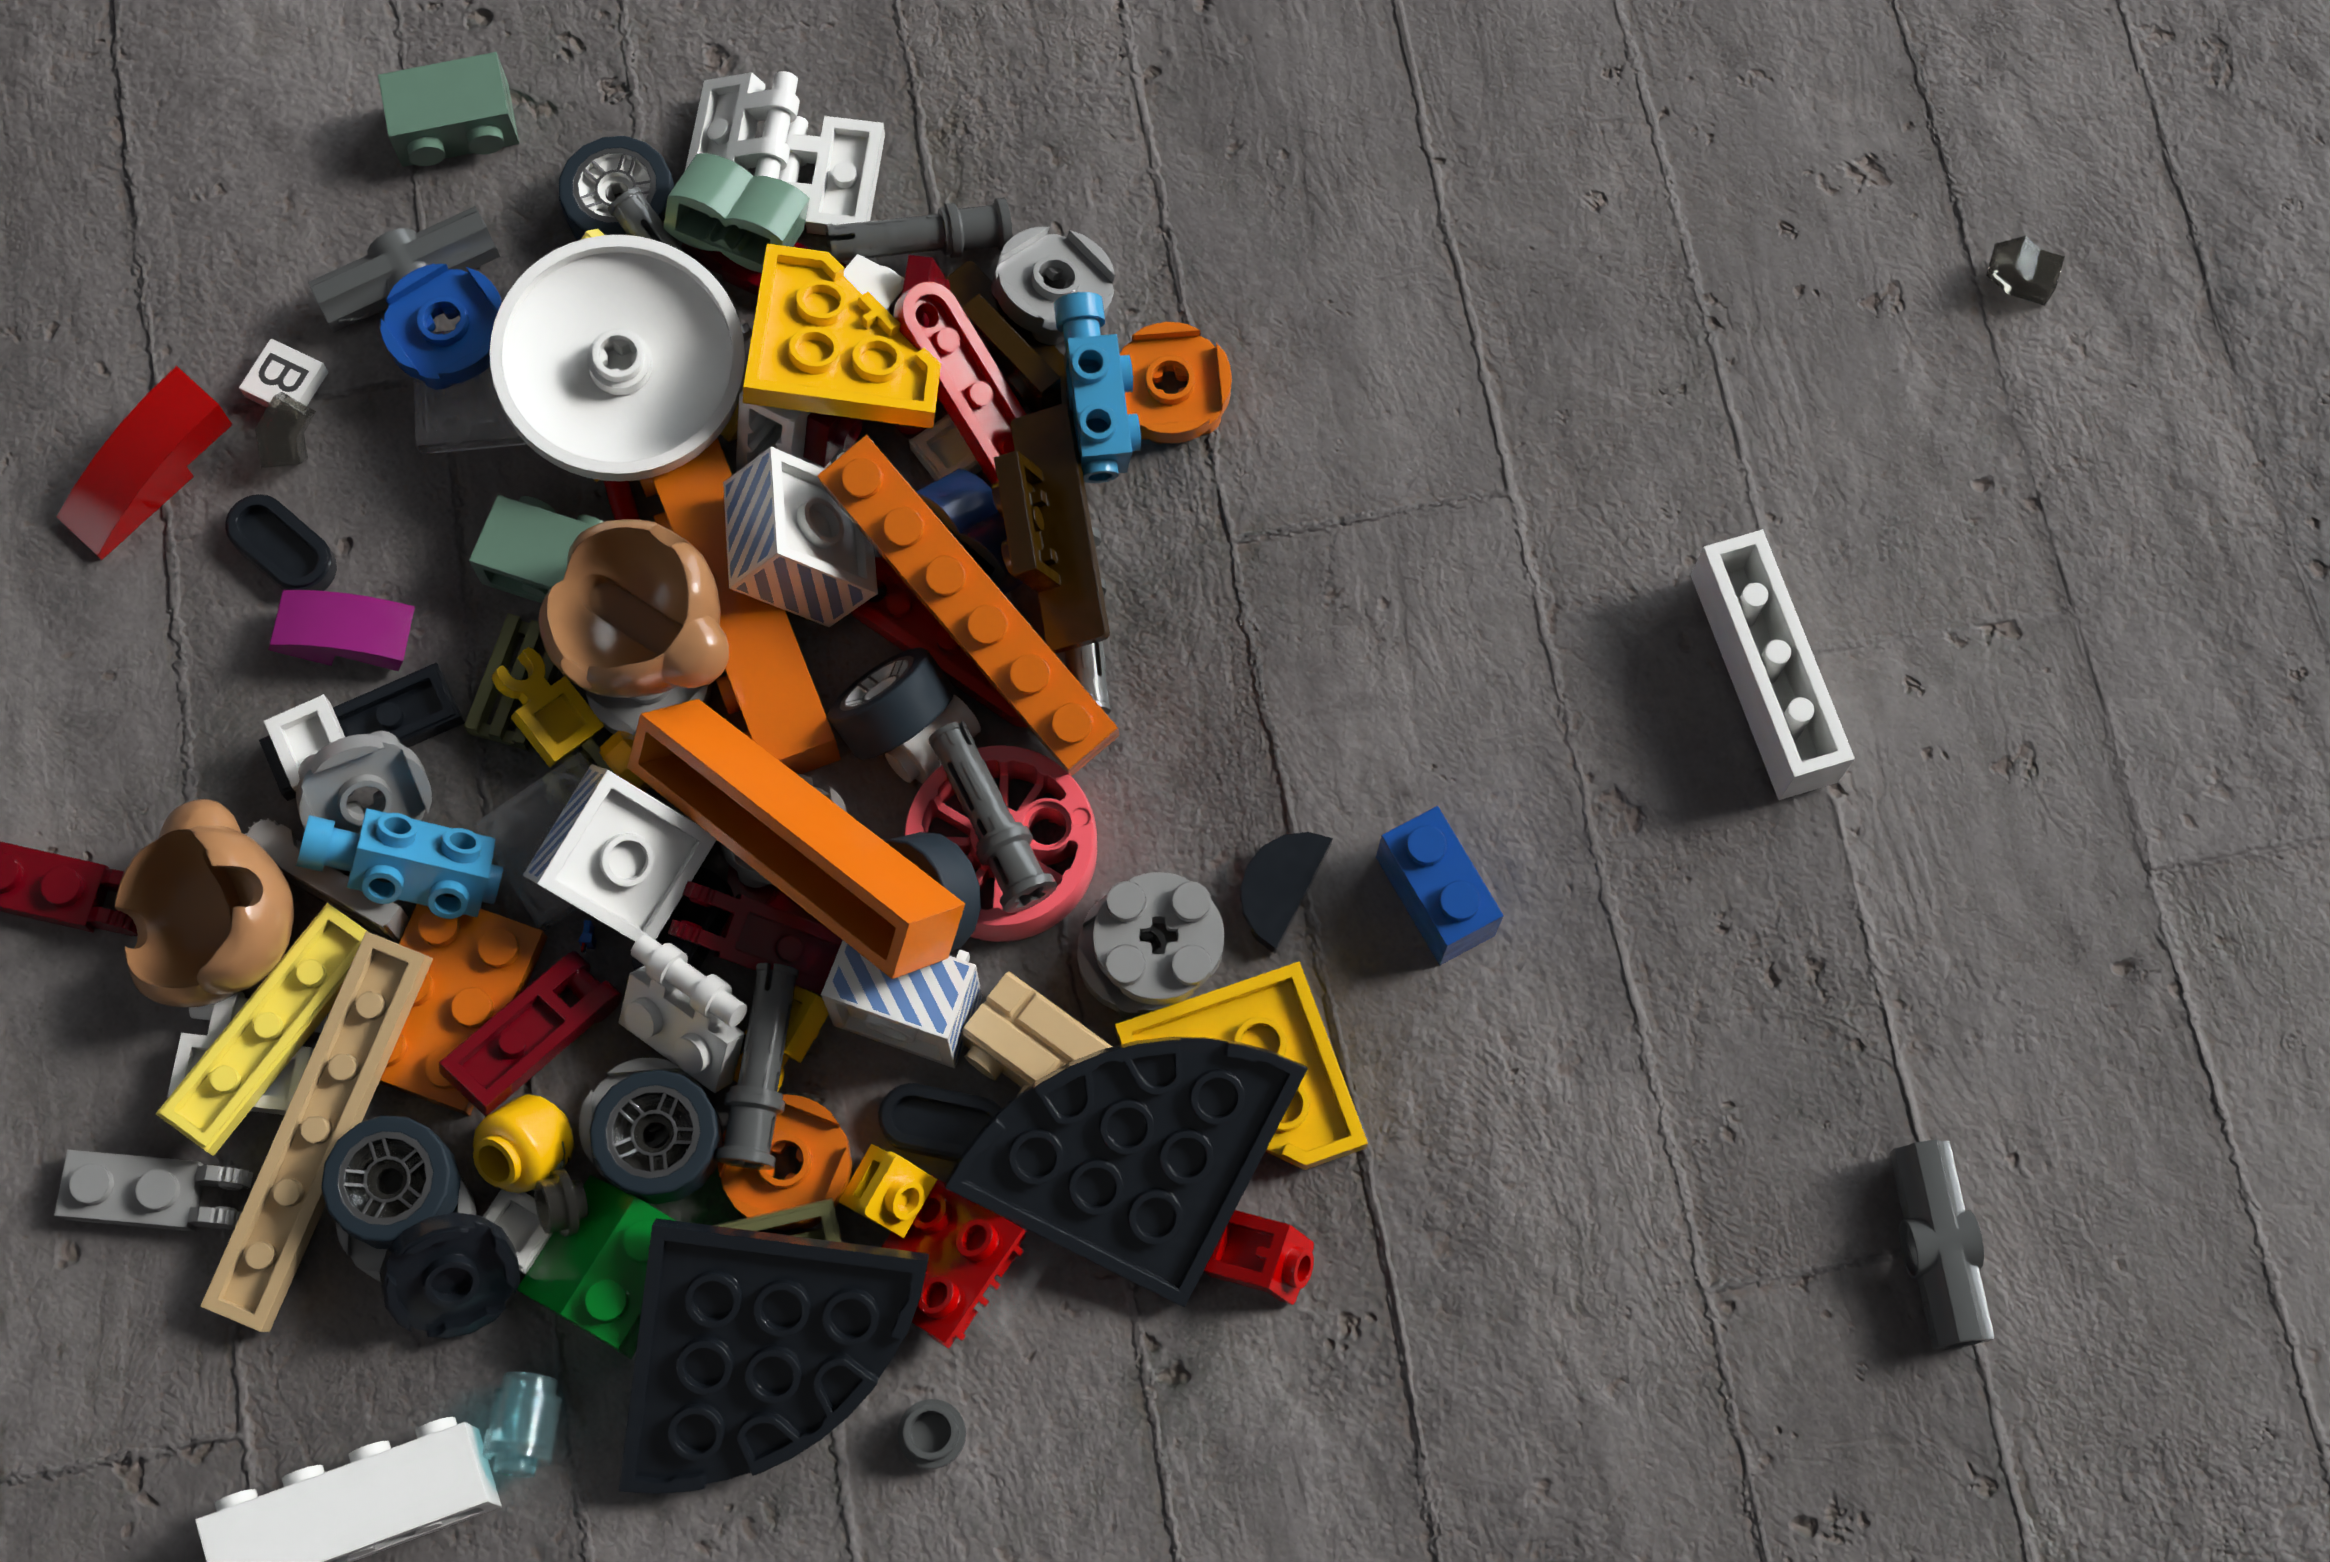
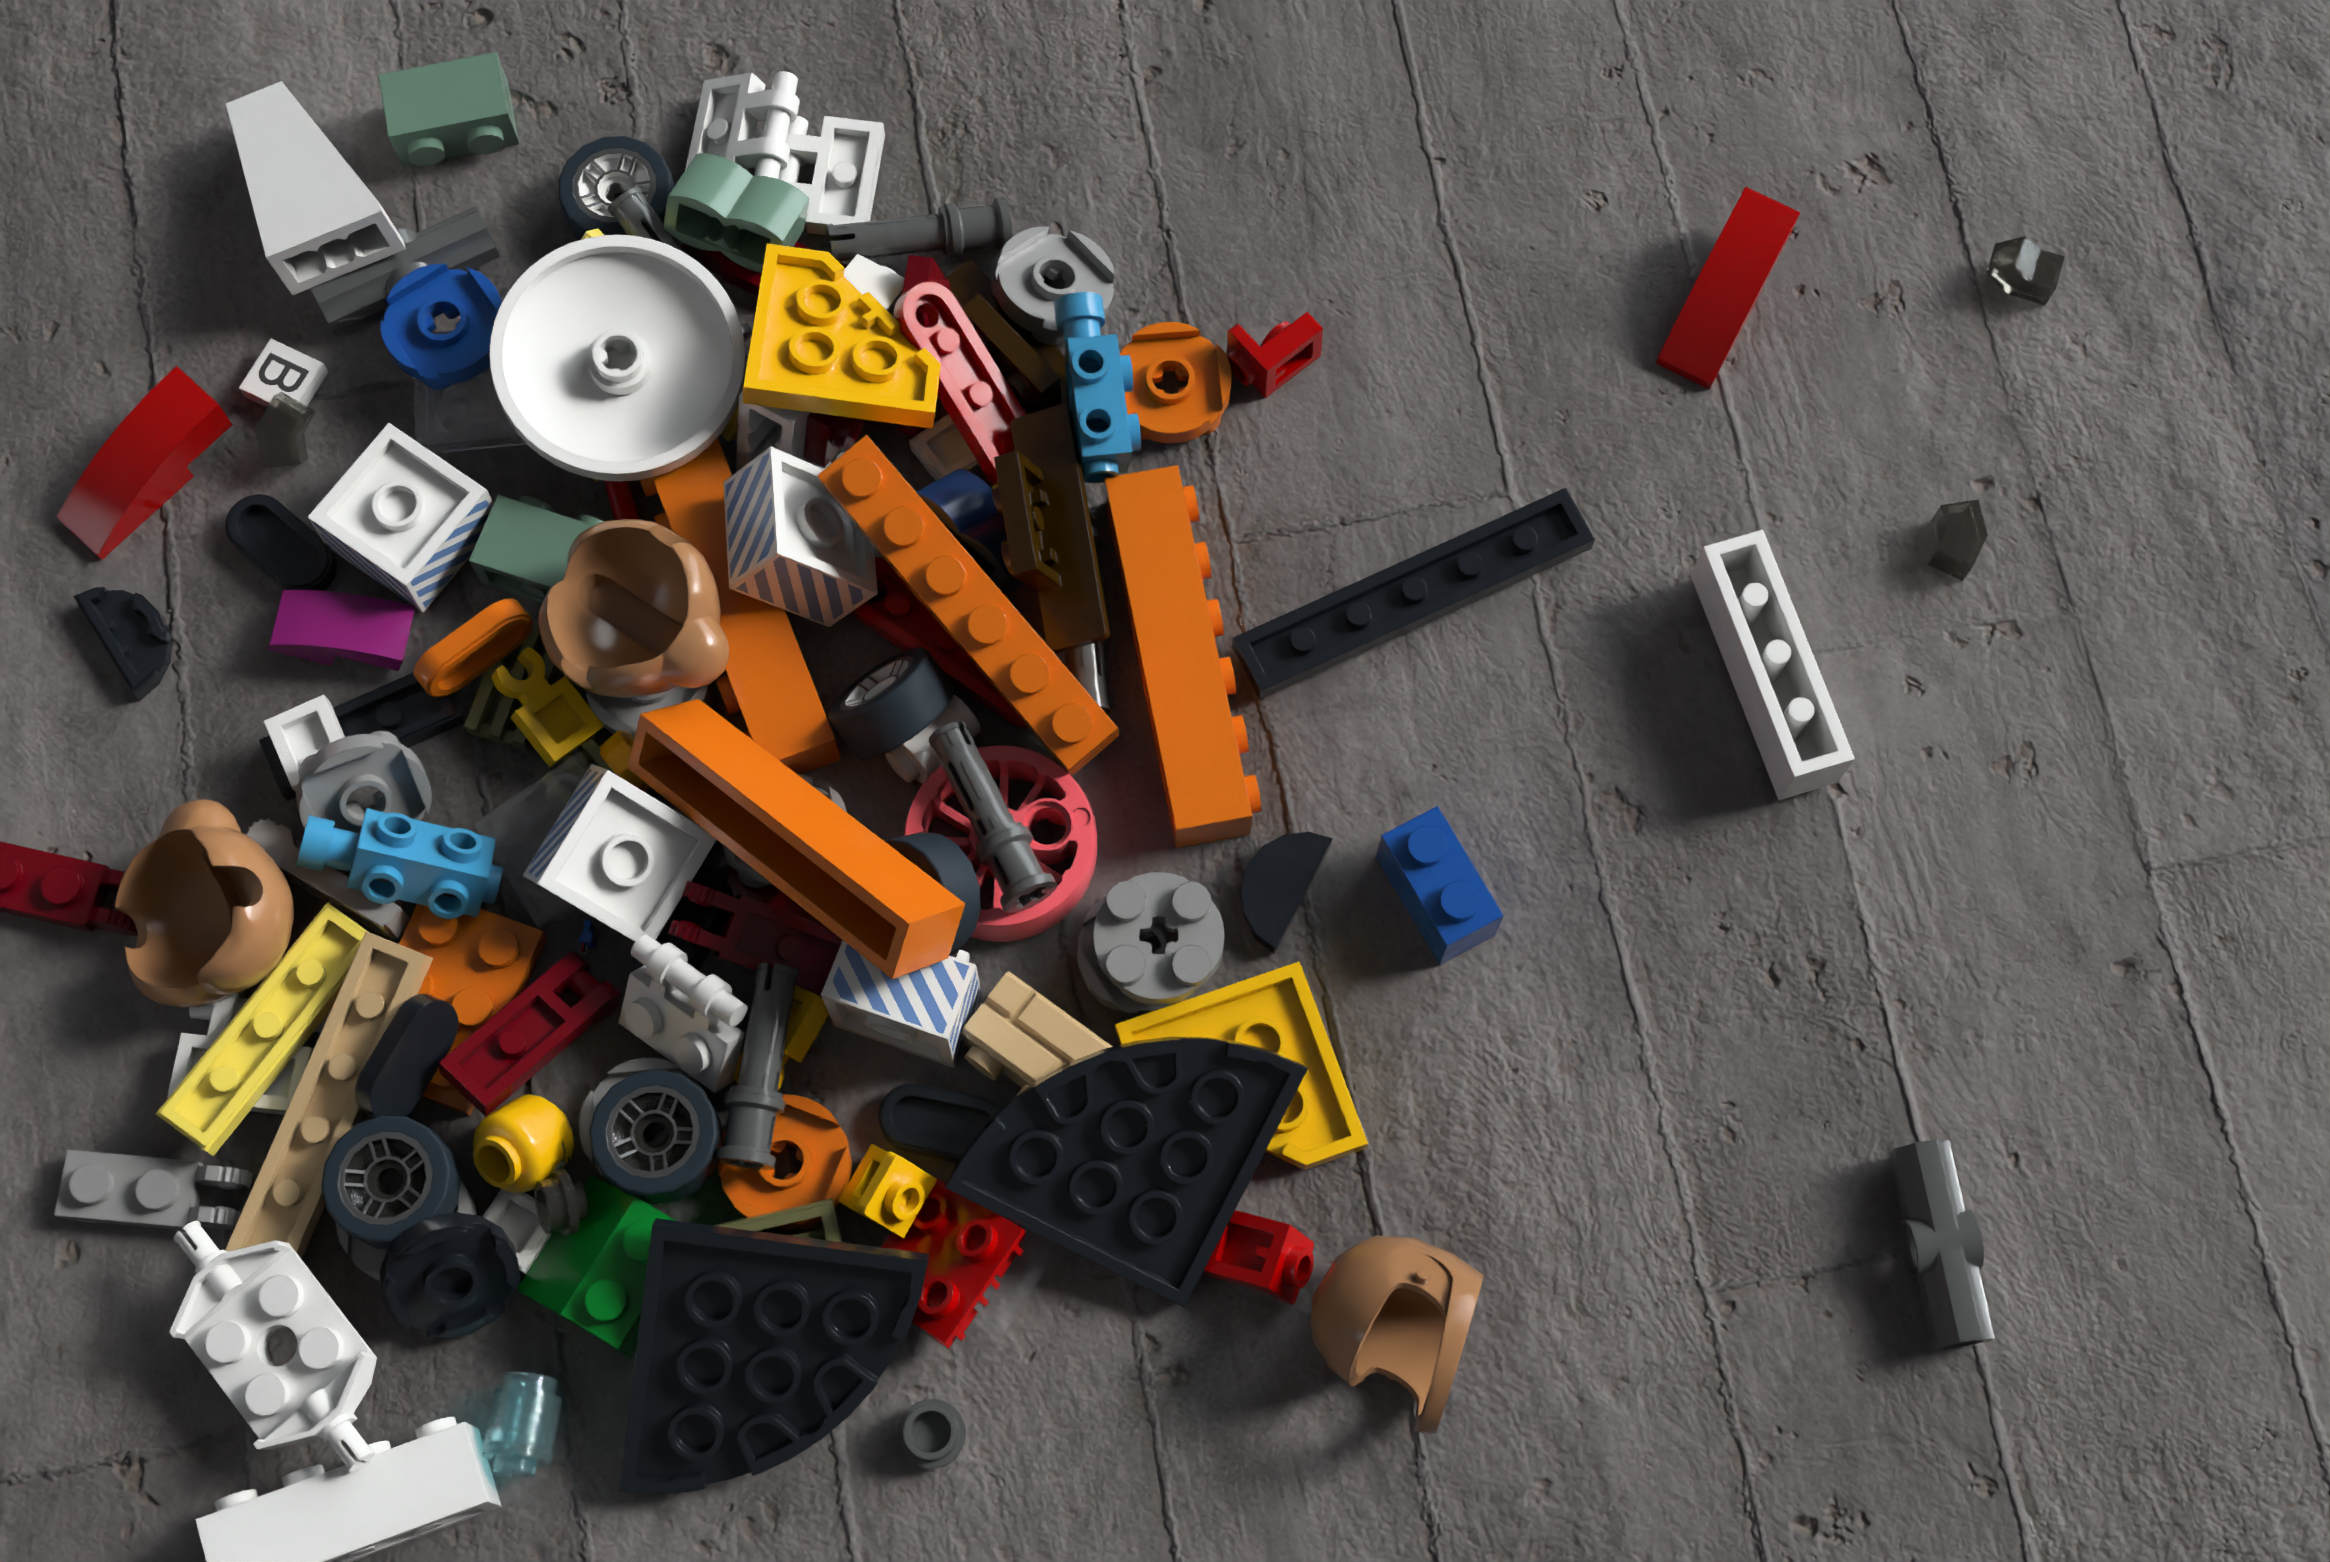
none -> black tile [73,587,173,701]
none -> white plate [169,1221,377,1472]
none -> white slope [226,81,406,295]
none -> white container [308,423,494,613]
none -> black tile [355,994,458,1118]
none -> orange tile [413,598,533,697]
none -> orange brick [1105,465,1262,848]
none -> red bracket [1227,312,1323,398]
none -> black plate [1232,488,1595,699]
none -> medium nougat piece [1311,1235,1484,1434]
none -> red slope [1656,186,1801,389]
none -> clear smoke piece [1927,500,1988,581]

